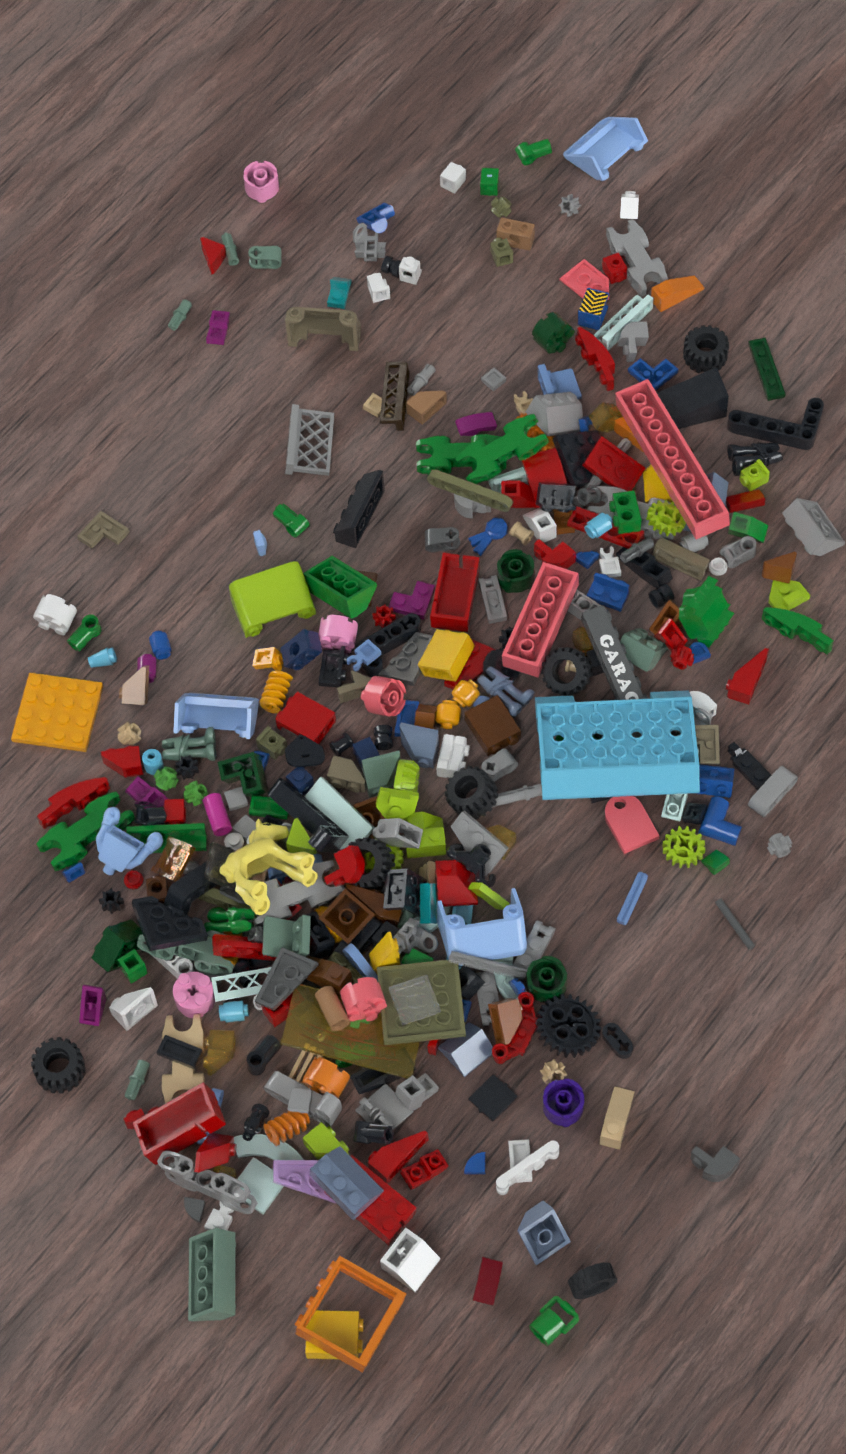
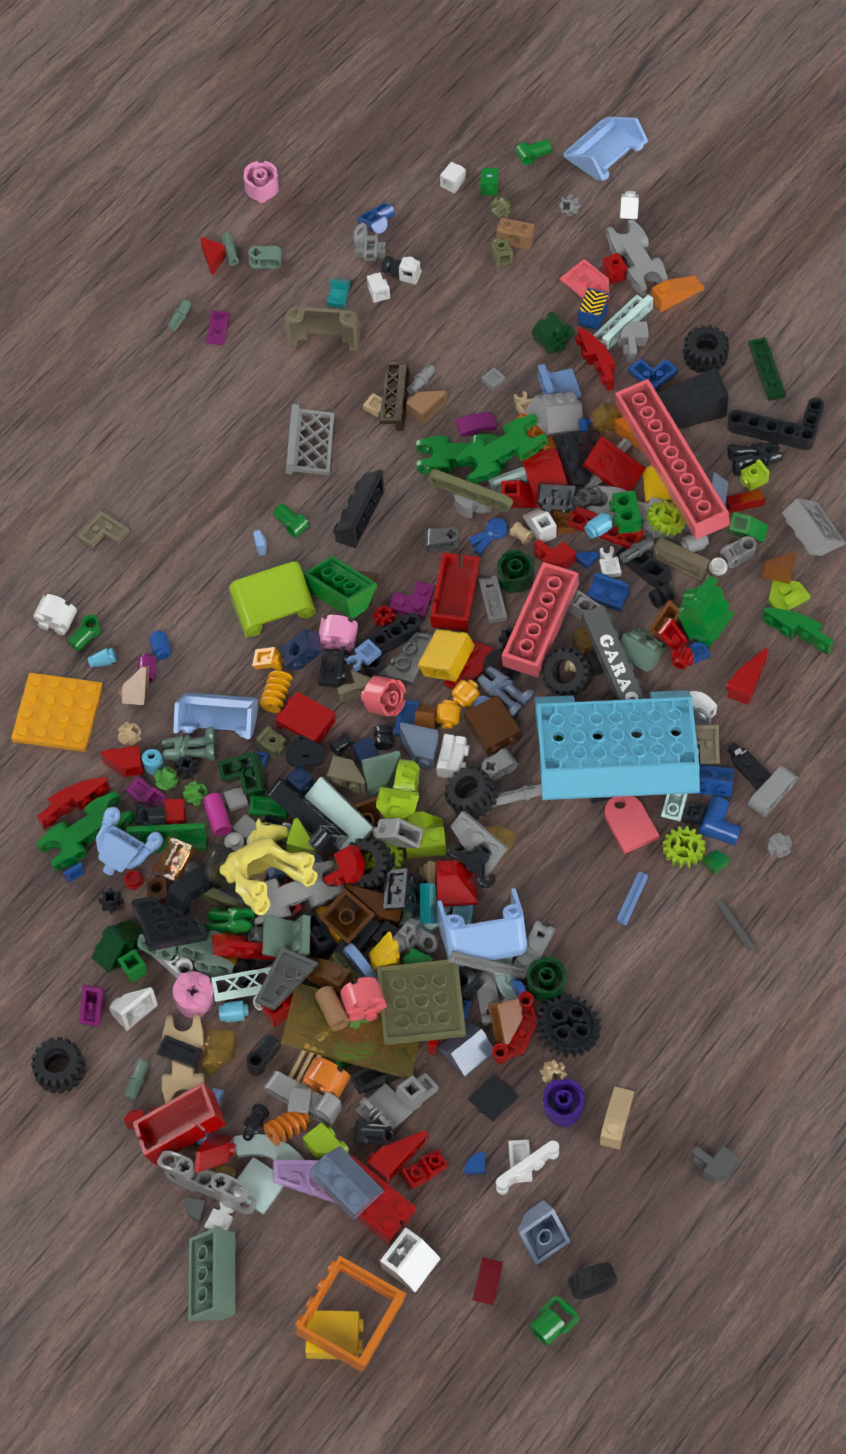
clear tile [389,975,441,1025] -> none
lime tile [468,882,510,910] -> none
black beam [602,1023,633,1059] -> none

